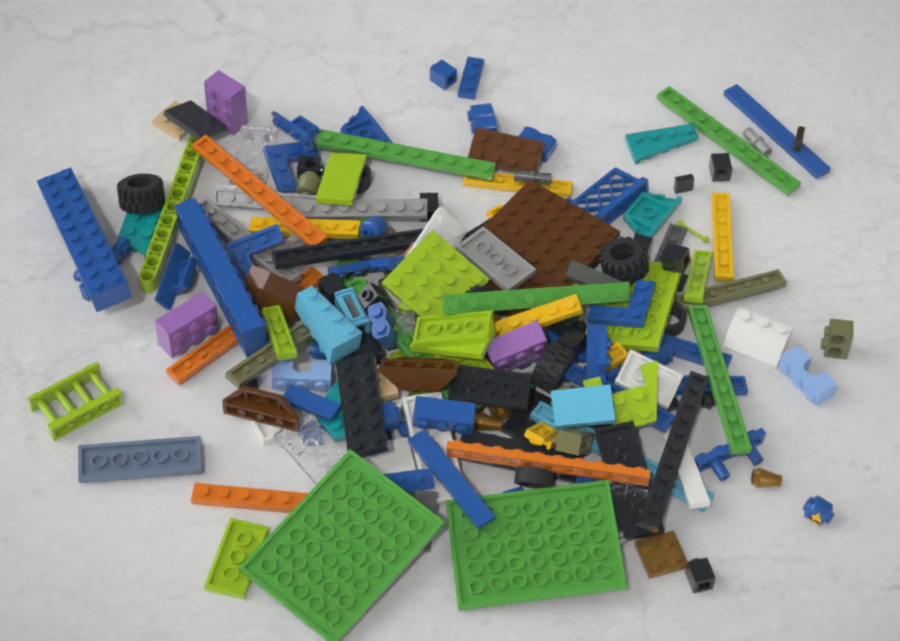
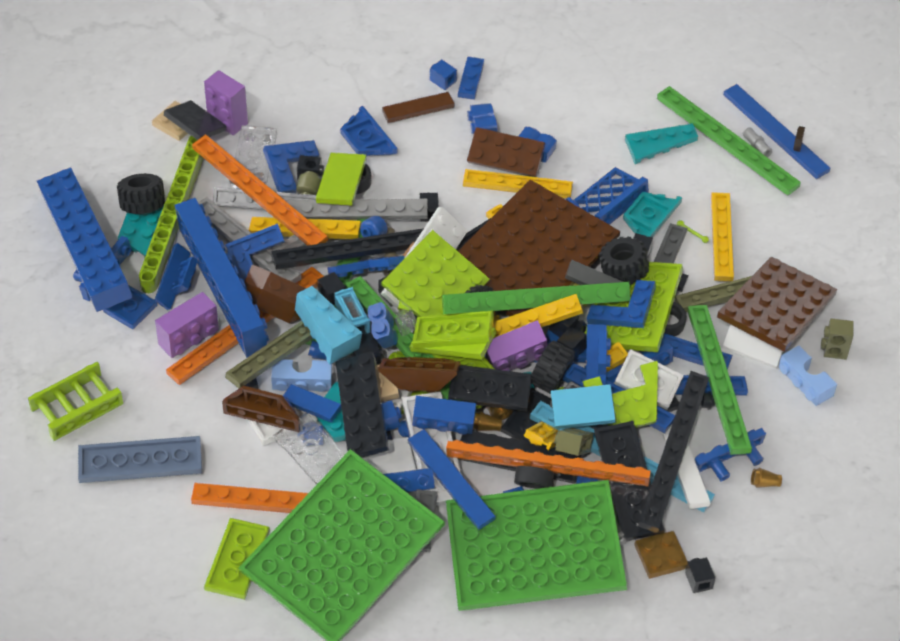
lime tile [261,305,297,361] -> none
blue bracket [271,111,320,149] -> none
bright green plate [316,129,496,181] -> none
black brick [357,282,392,310] -> none
light grey plate [456,227,536,290] -> none
dark grey pin [514,169,552,185] -> none
black brick [660,243,691,274] -> none
black tile [673,174,694,194] -> none
lime tile [684,250,713,303] -> none
black brick [709,153,732,182] -> none
blue head [802,495,835,526] -> none
none -> blue tile [103,285,158,330]
none -> reddish brown tile [382,91,454,123]
none -> reddish brown plate [717,257,837,352]

